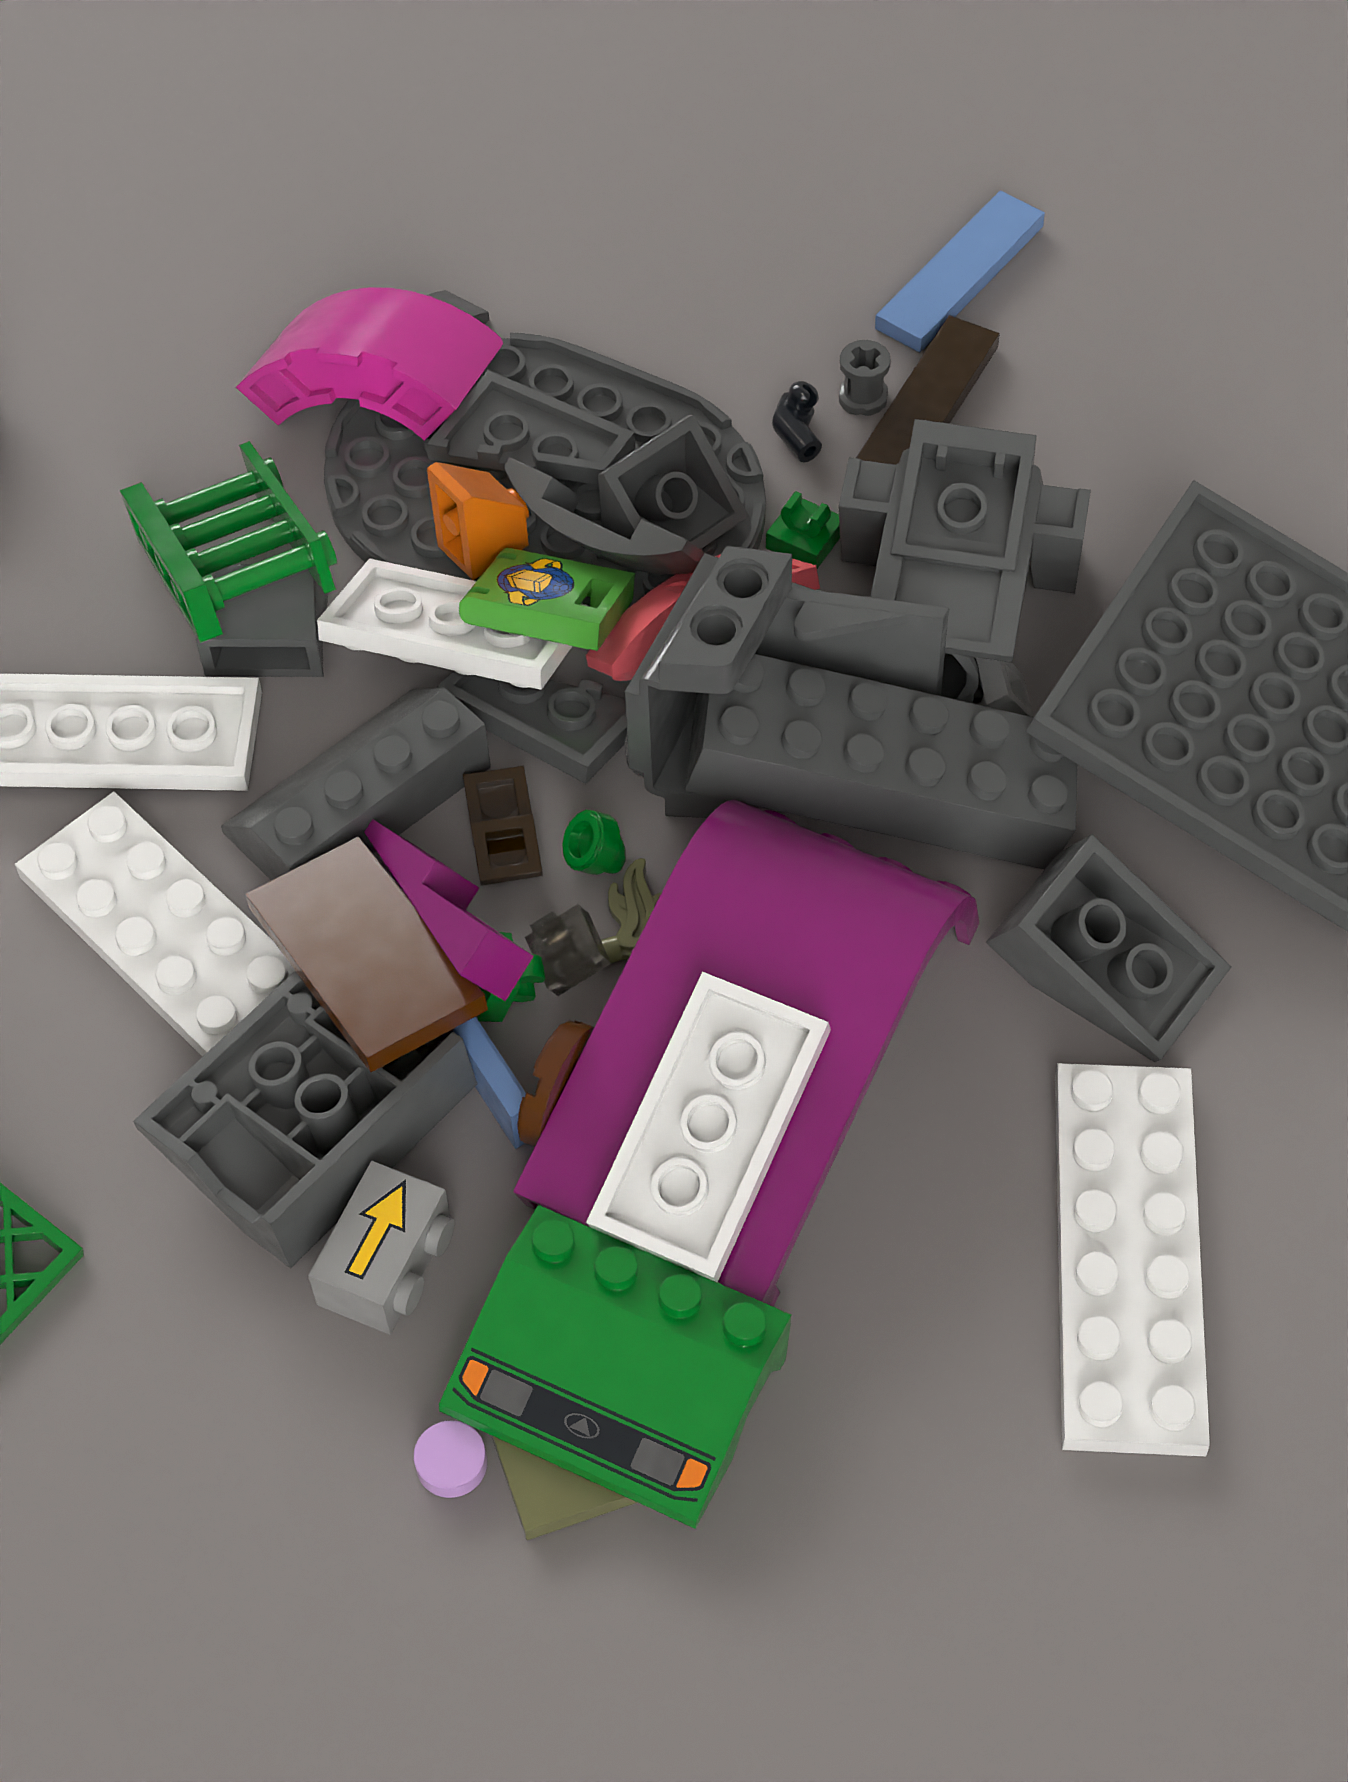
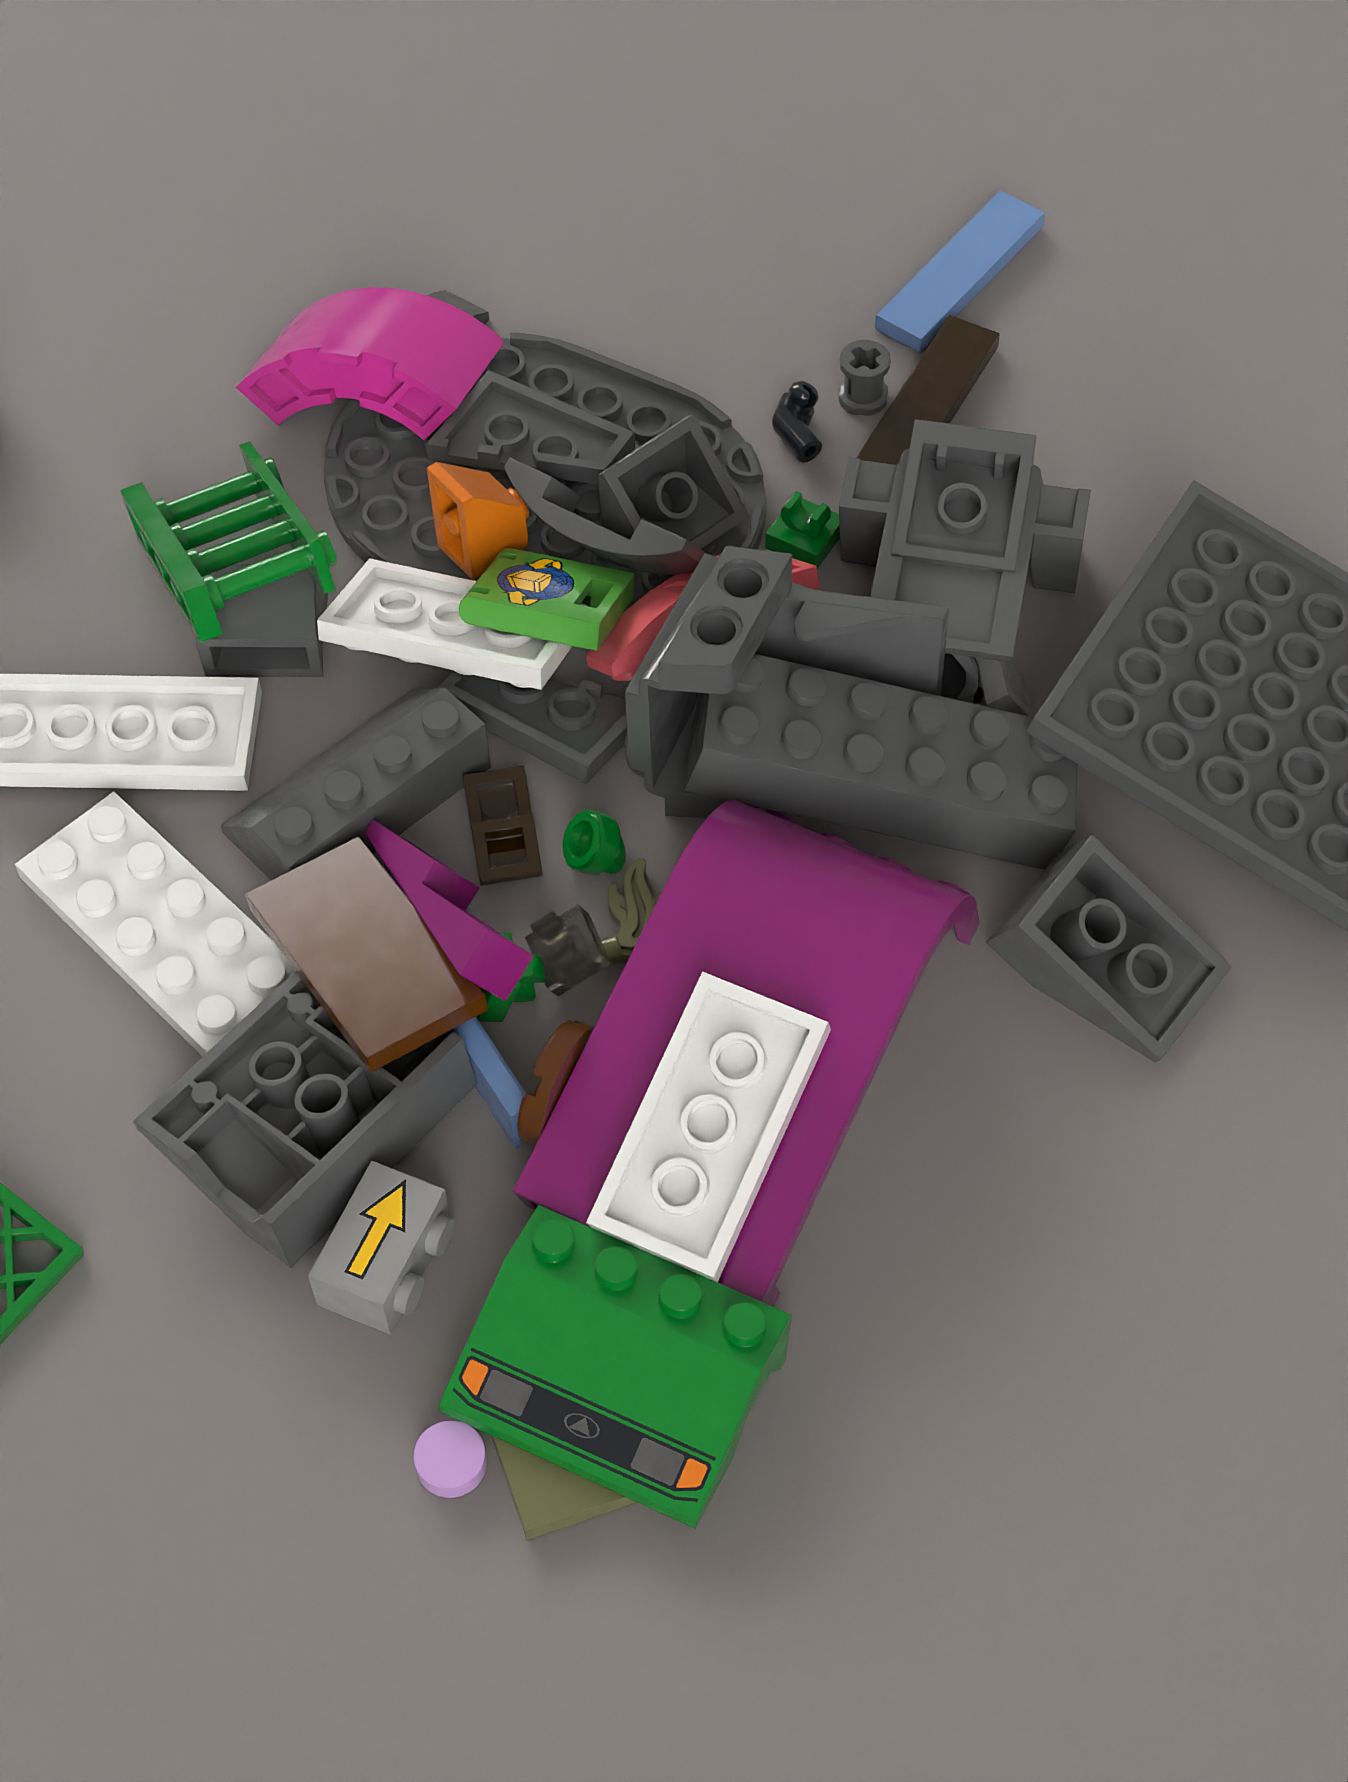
white plate [1055,1063,1210,1457] -> none

